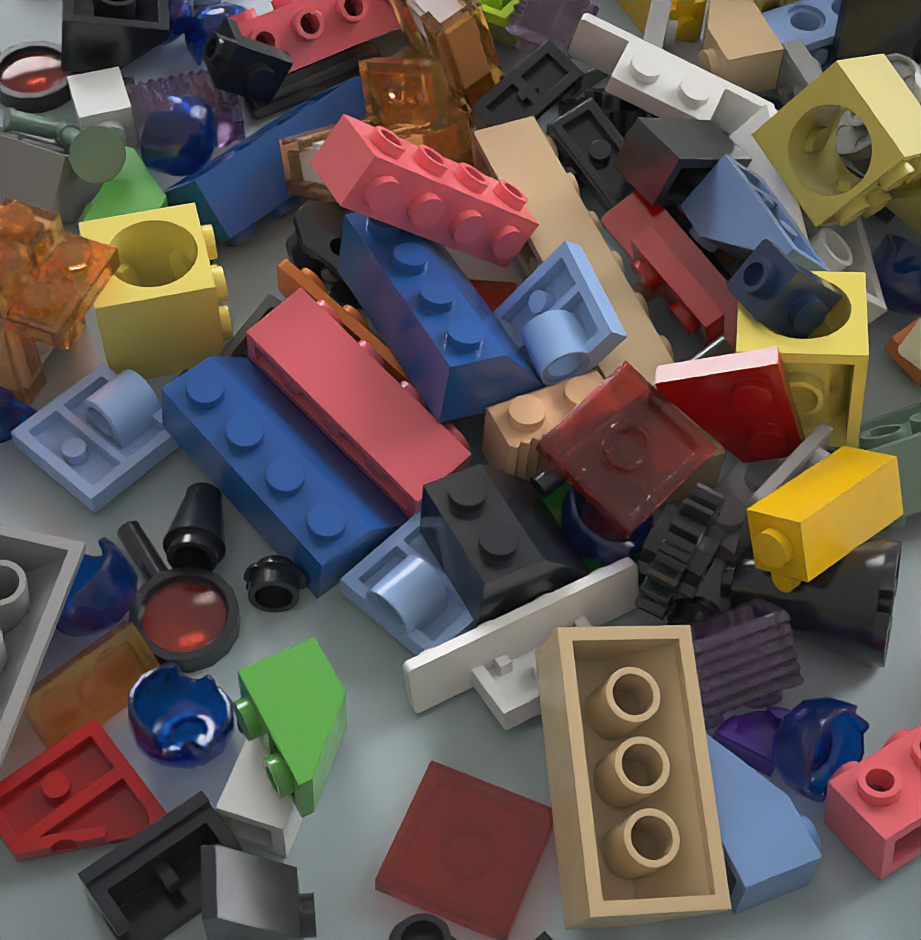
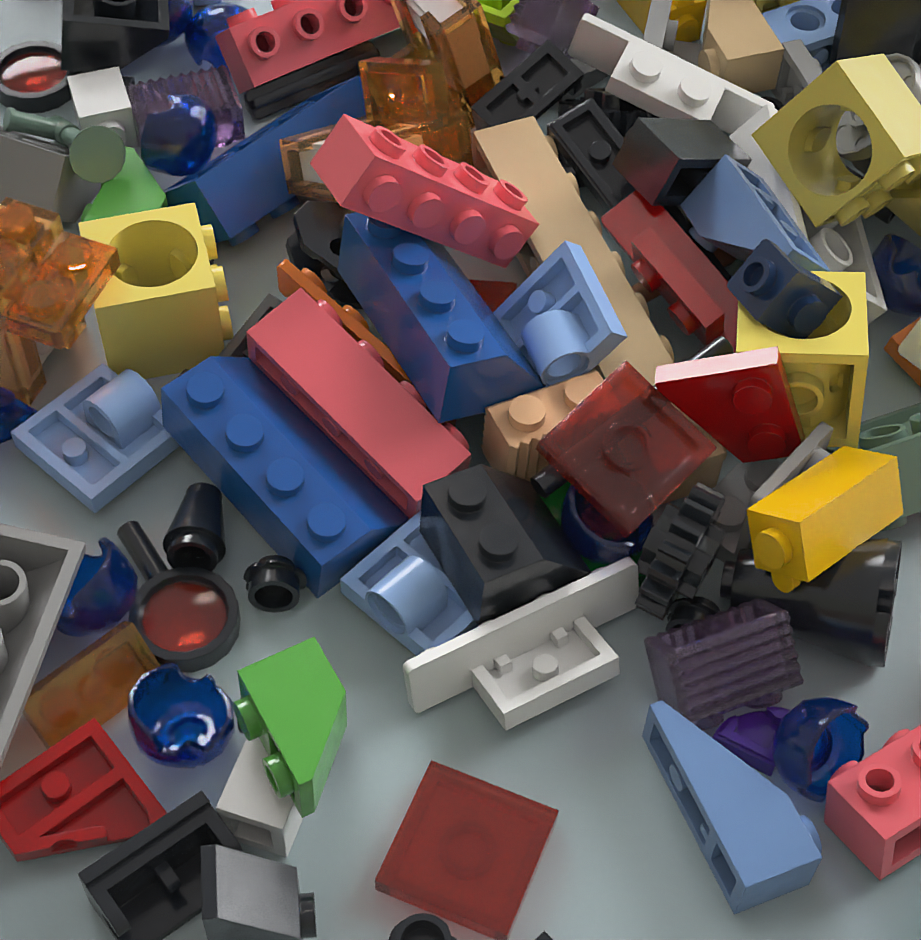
black bracket [203,17,293,105] -> none
tan slope [535,625,731,930] -> none

